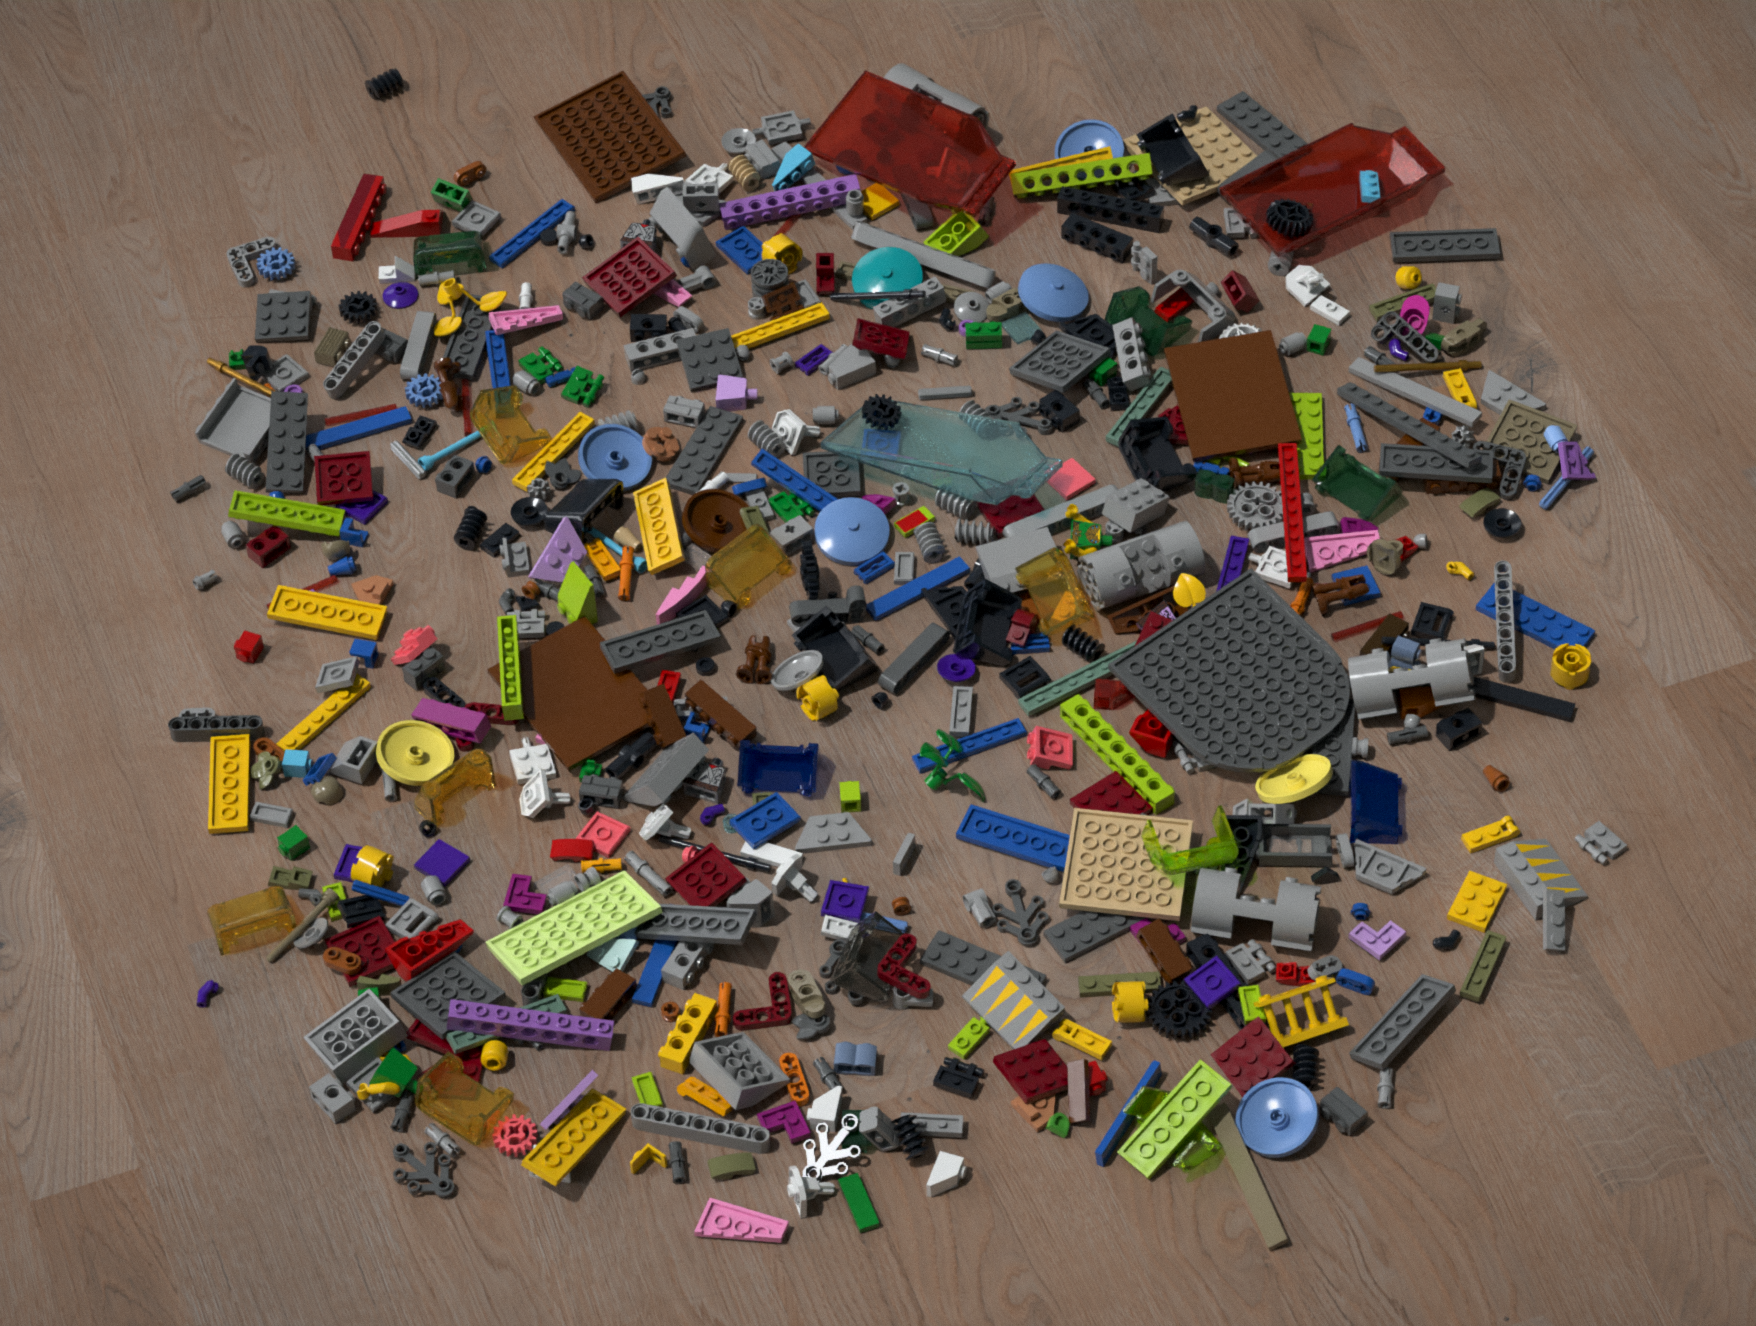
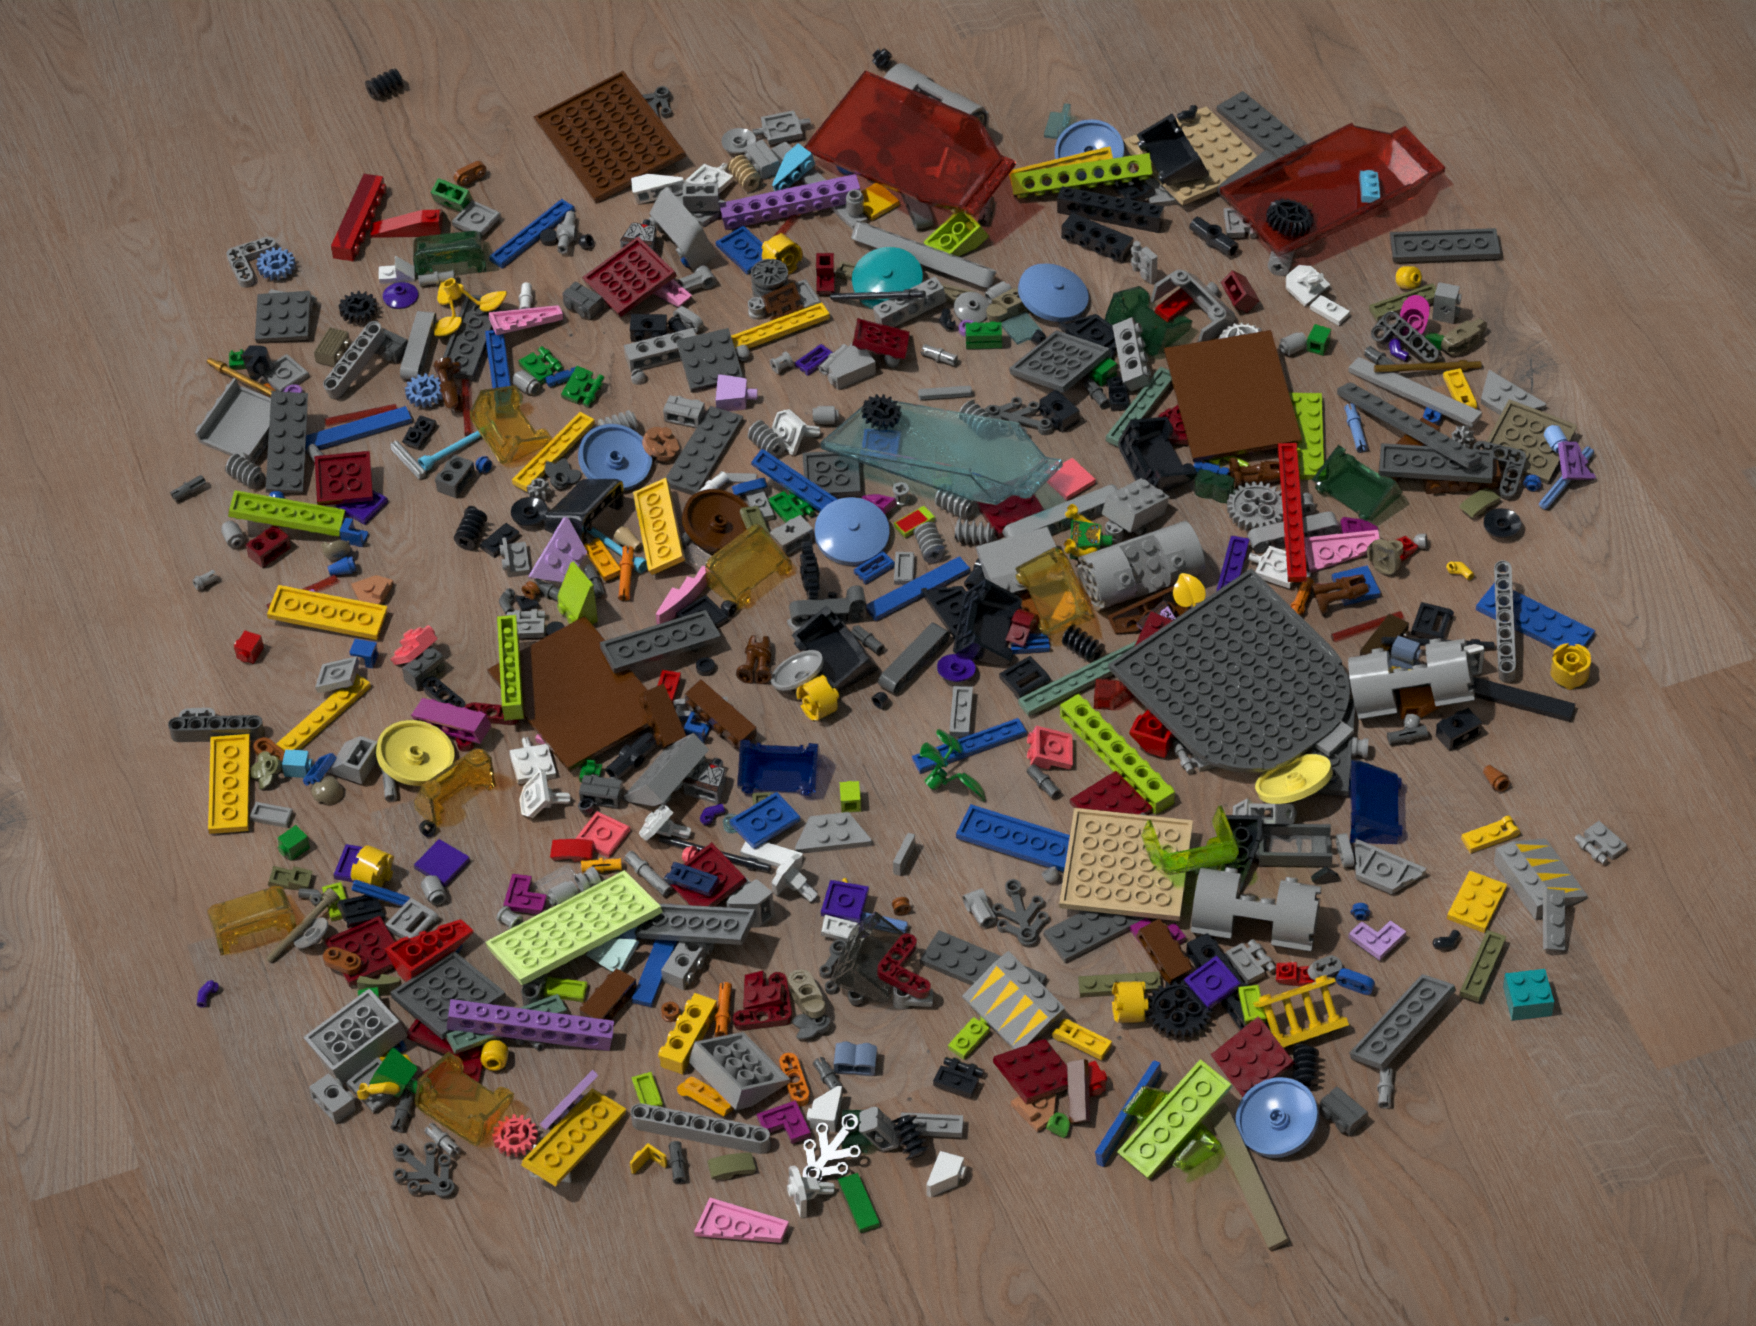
none -> dark blue plate [664,862,720,897]
none -> dark red plate [743,970,784,1010]
none -> black gear [872,48,893,69]
none -> clear light blue panel [1044,103,1071,139]
none -> light grey tile [1314,720,1354,756]
none -> teal brick [1503,969,1554,1021]

